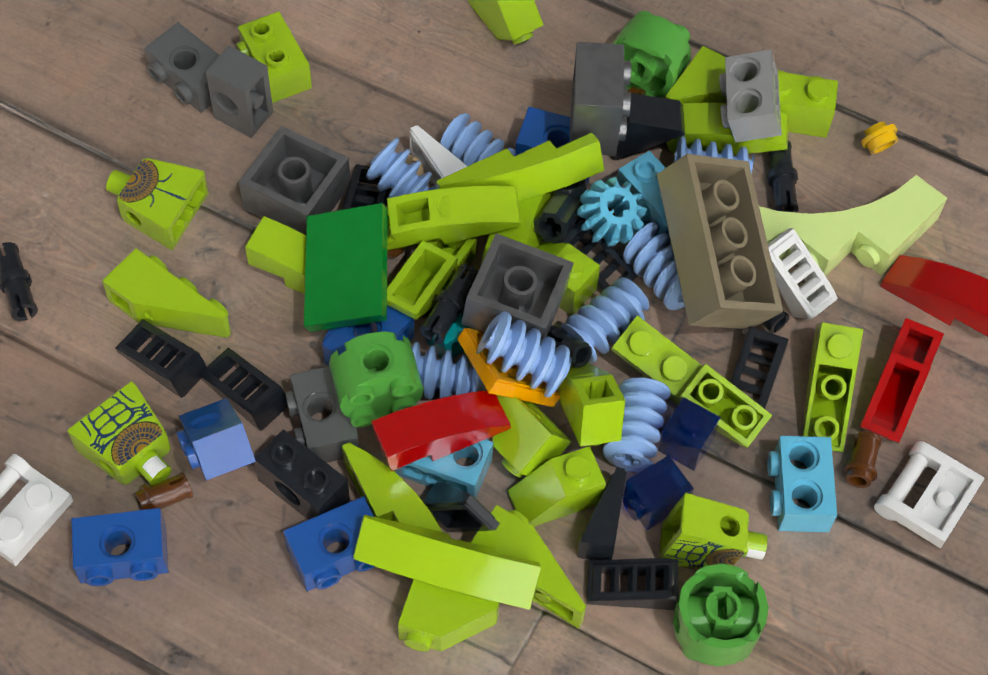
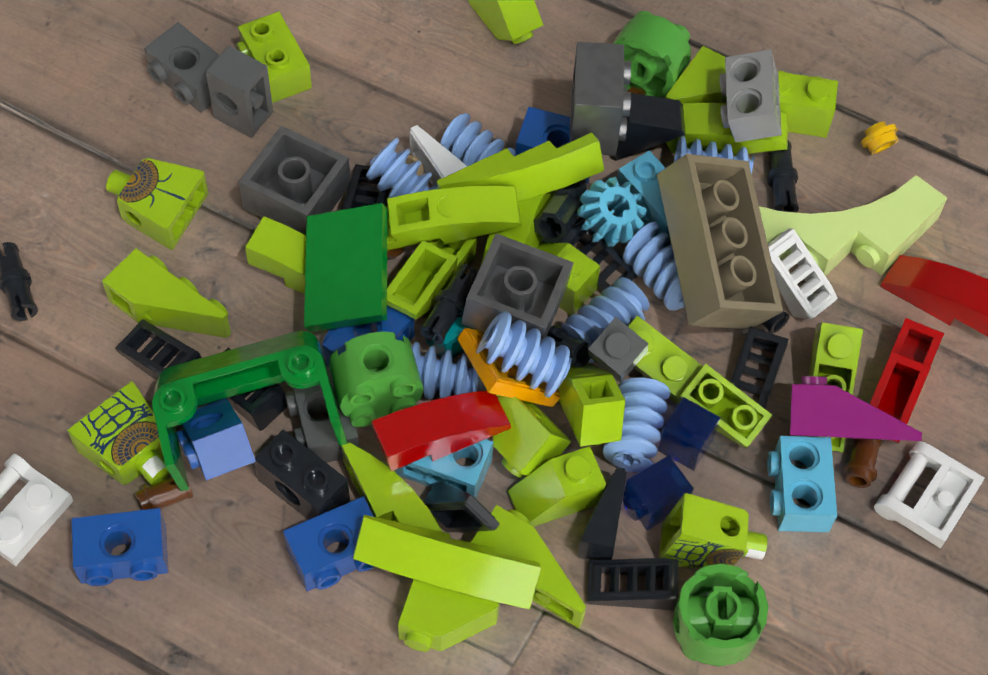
none -> green windscreen [152,331,348,492]
none -> dark grey brick [588,317,649,383]
none -> magenta slope [790,376,922,441]

